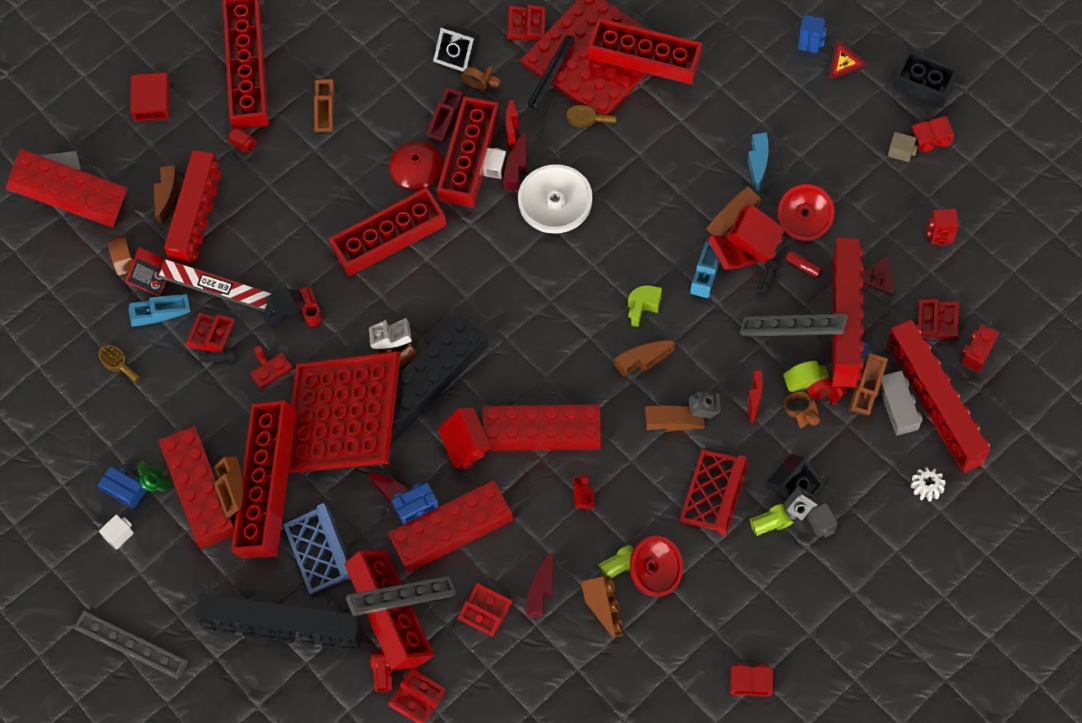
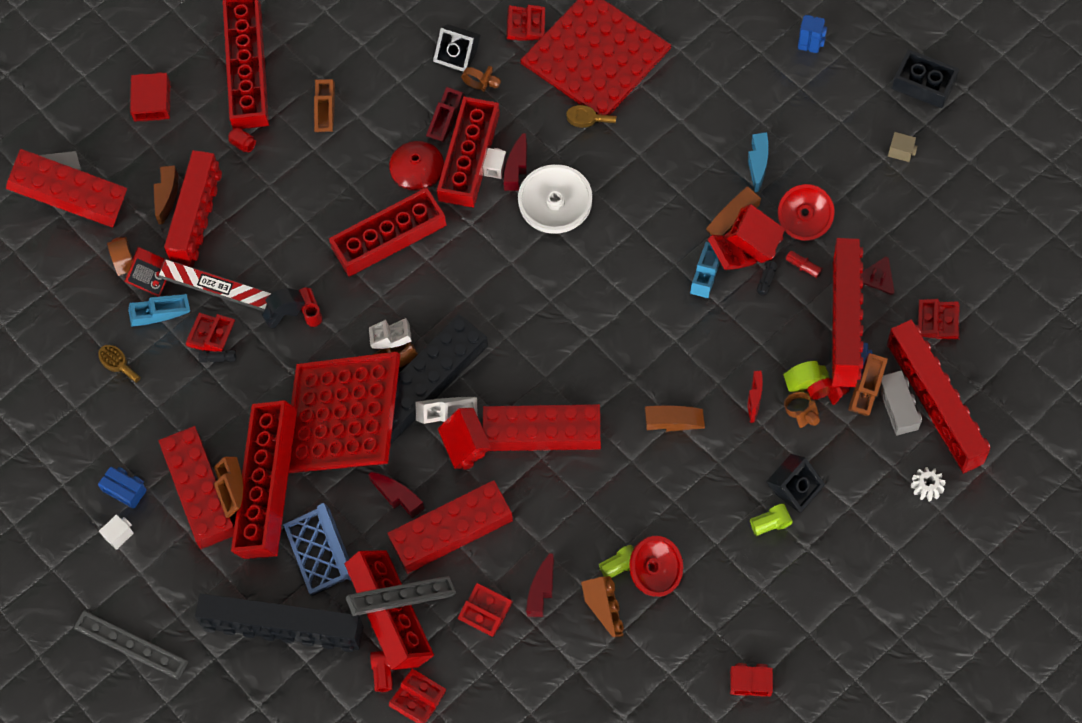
green plate [138,461,172,491] -> none
red plate [250,346,293,390] -> none
blue brick [391,482,439,525] -> none
red slope [506,100,519,152] -> none
black axle [528,35,574,109] -> none
red plate [573,474,595,510] -> none
red brick [588,18,703,84] -> none
dark orange slope [615,340,675,377] -> none
lime brick [628,286,662,327] -> none
red fence [680,450,748,536] -> none
dark grey brick [689,392,721,419] -> none
dark grey tile [740,314,848,336] -> none
dark grey brick [784,486,818,520] -> none
dark grey brick [807,503,837,538] -> none
piece [829,41,867,80] -> none
red brick [910,117,954,152] -> none
red brick [926,209,959,245] -> none
red brick [962,324,999,372] -> none
none -> white slope [415,397,478,424]

